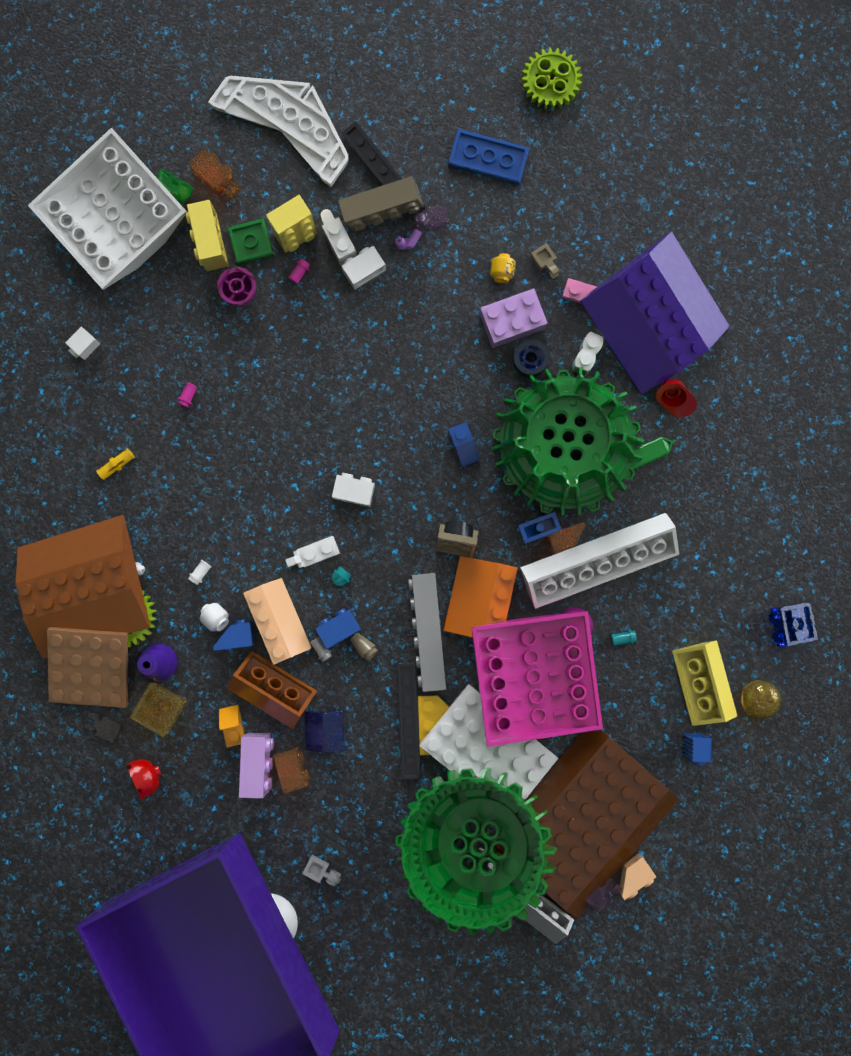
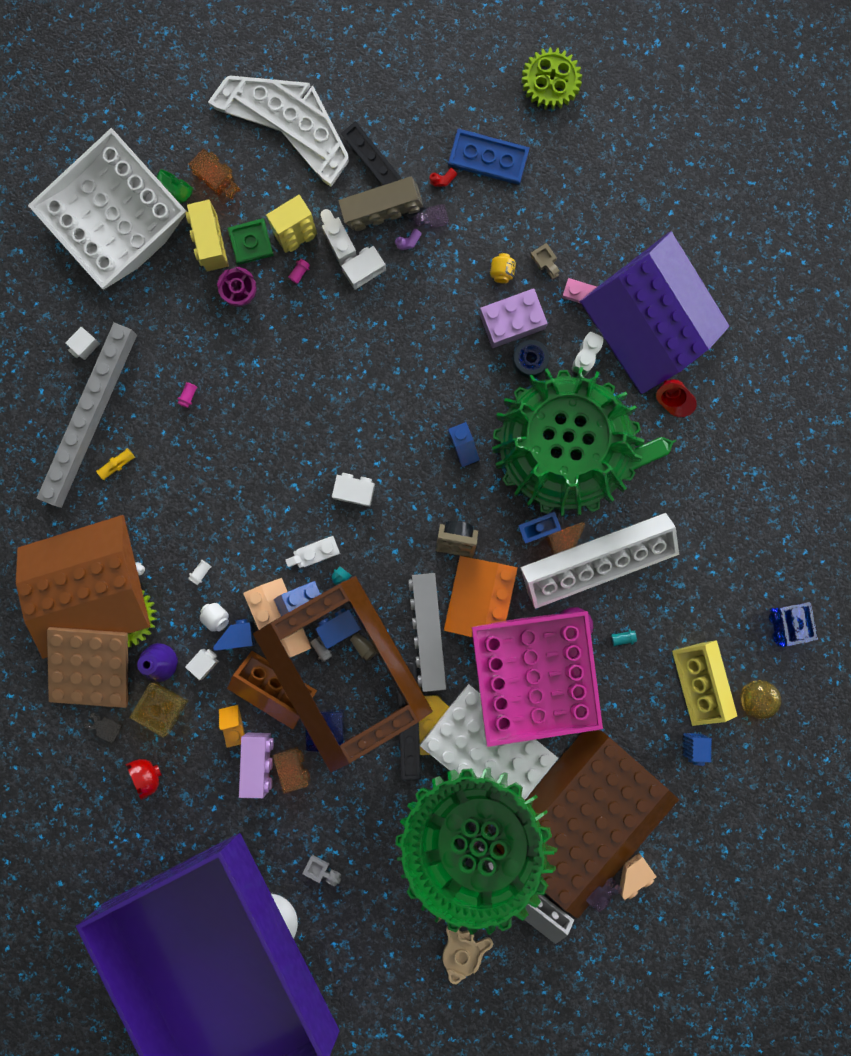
none -> light grey brick [37,322,137,508]
none -> white brick [185,649,219,680]
none -> reddish brown slope [253,576,433,772]
none -> brick [274,581,320,616]
none -> red arm [429,168,457,187]
none -> tan tile [442,927,493,984]

